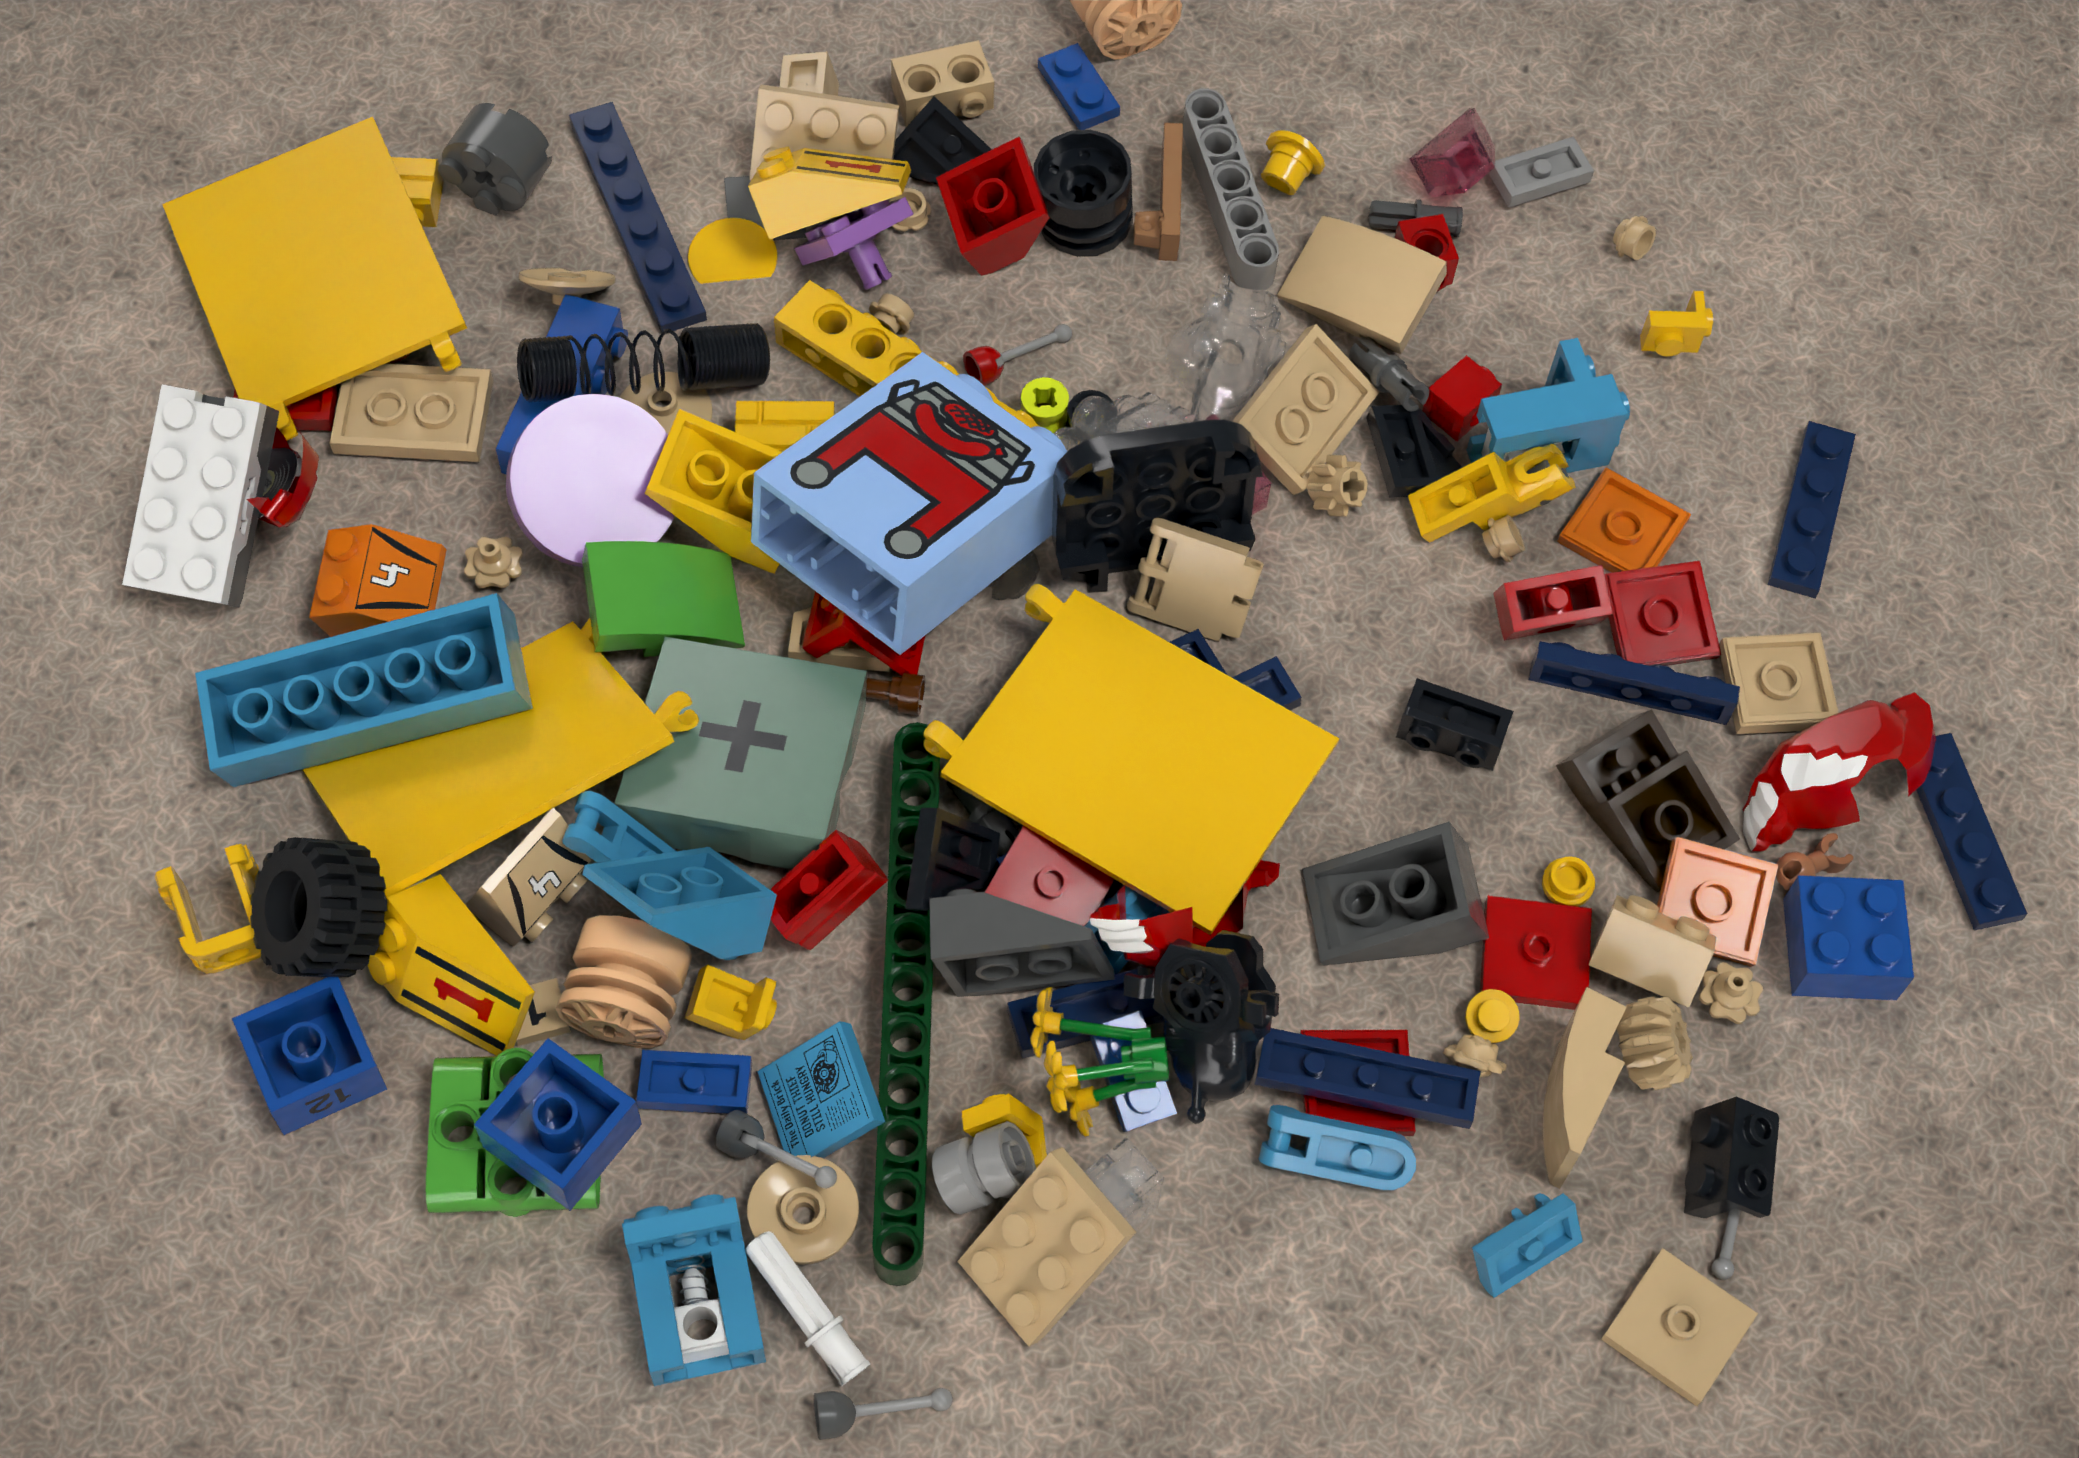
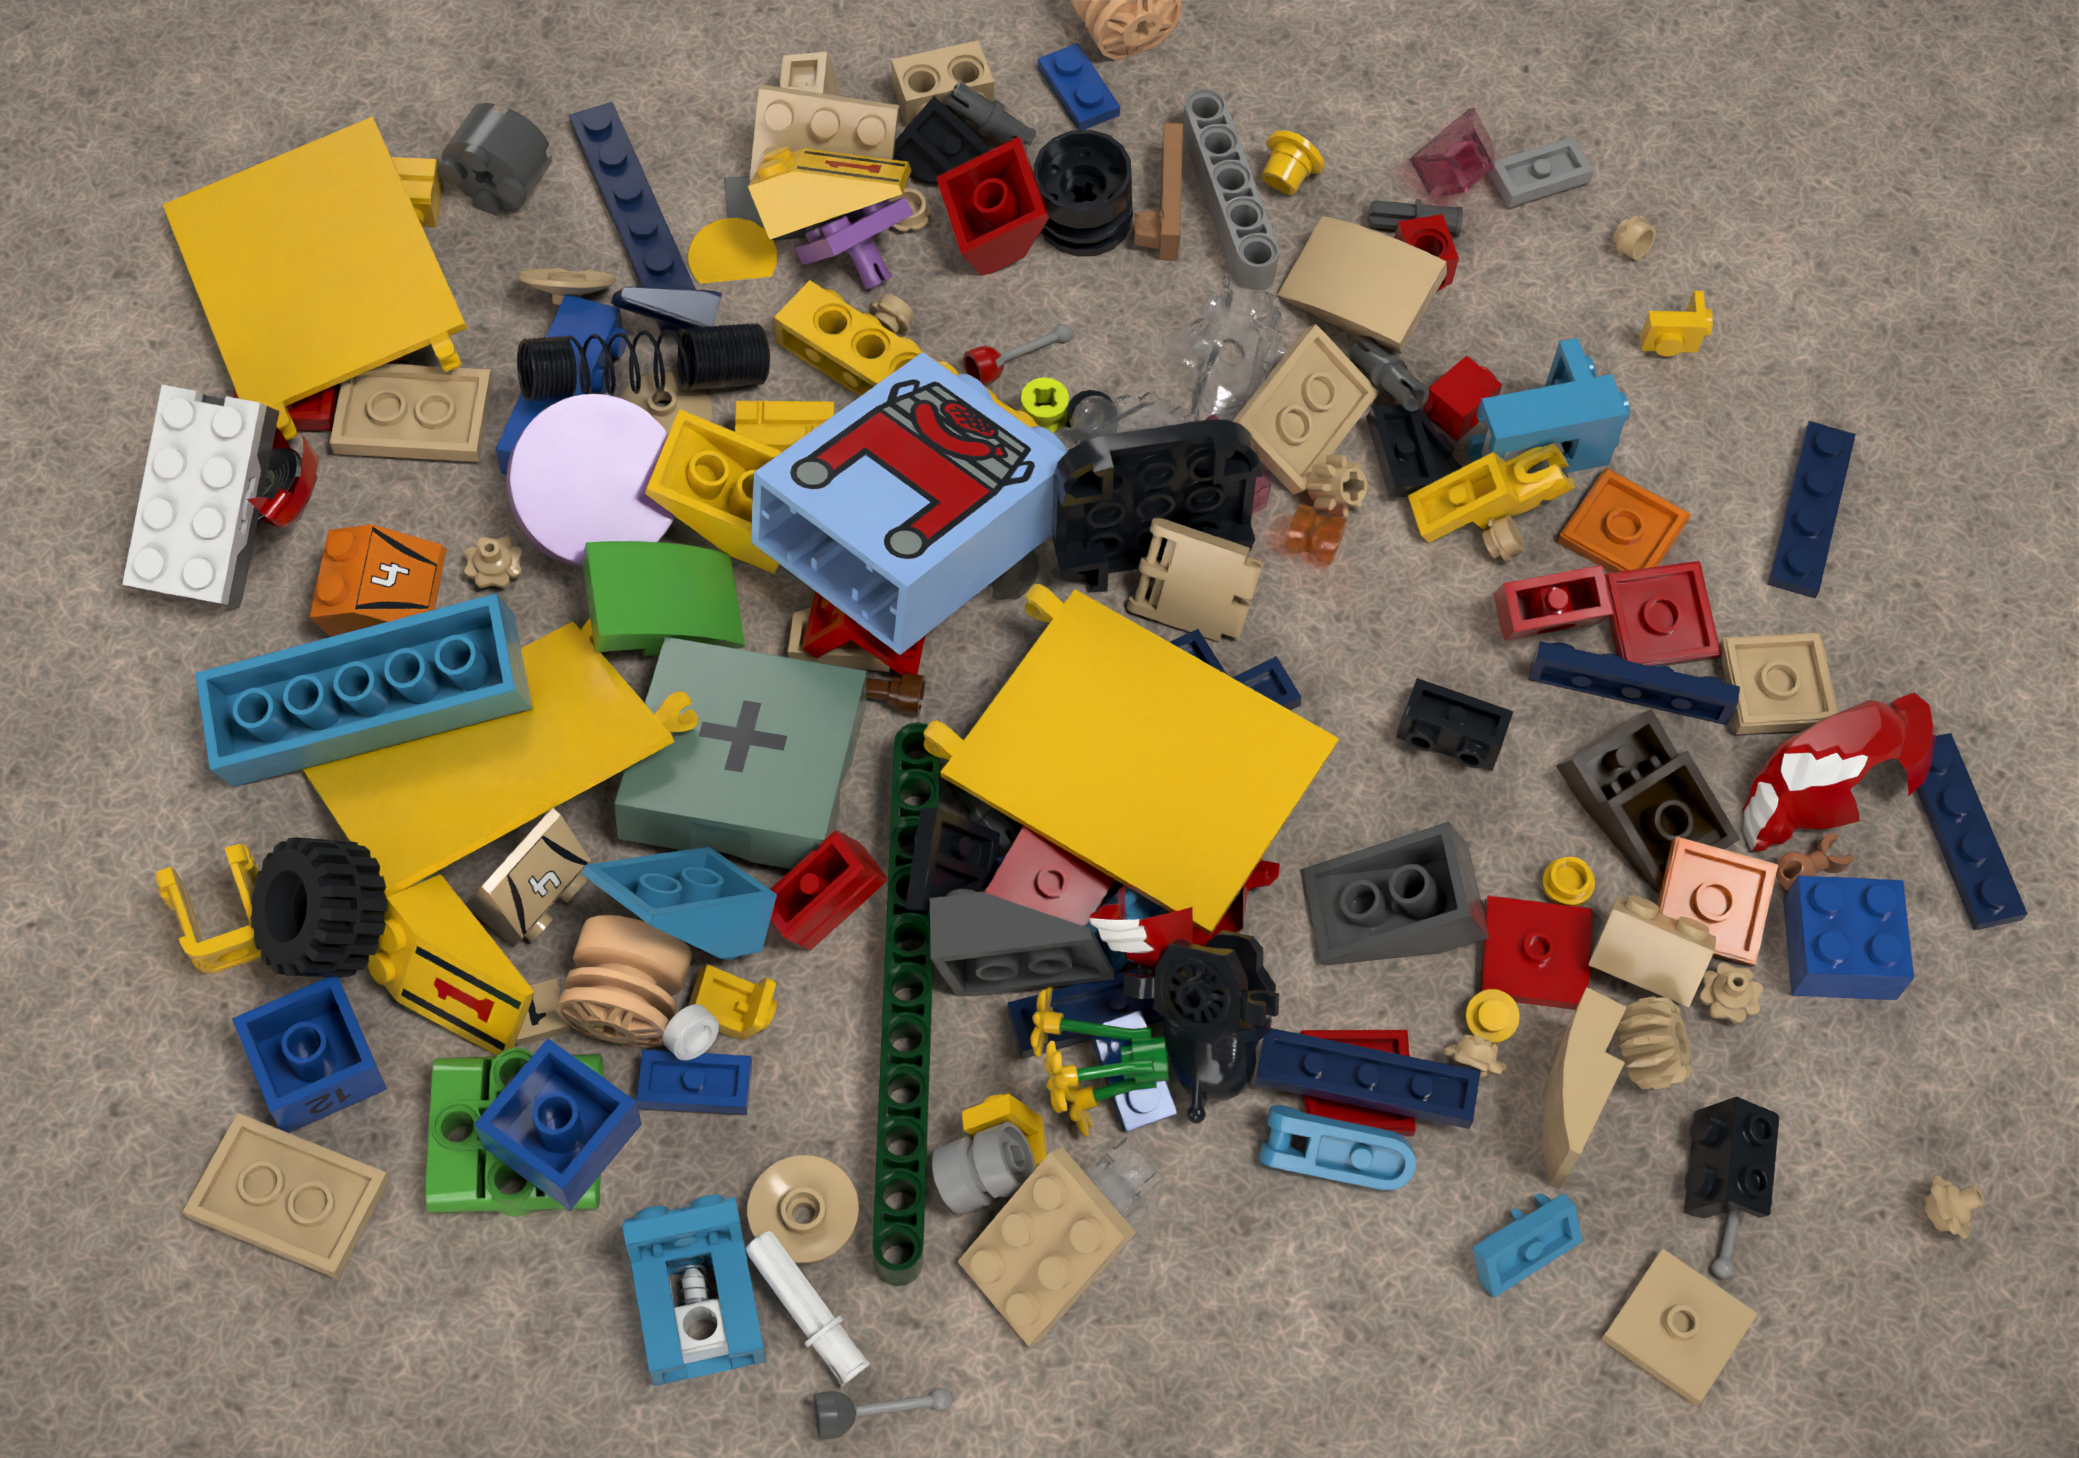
dark azure plate [562,791,676,863] -> none
hinge [716,1110,837,1189] -> none
dark azure tile [757,1021,885,1158] -> none
none -> tan plate [183,1113,390,1279]
none -> slope [611,286,722,329]
none -> white tile [663,1004,719,1060]
none -> dark grey pin [944,80,1036,150]
none -> clear orange wheel [1284,503,1347,566]
none -> tan plant [1924,1175,1985,1239]

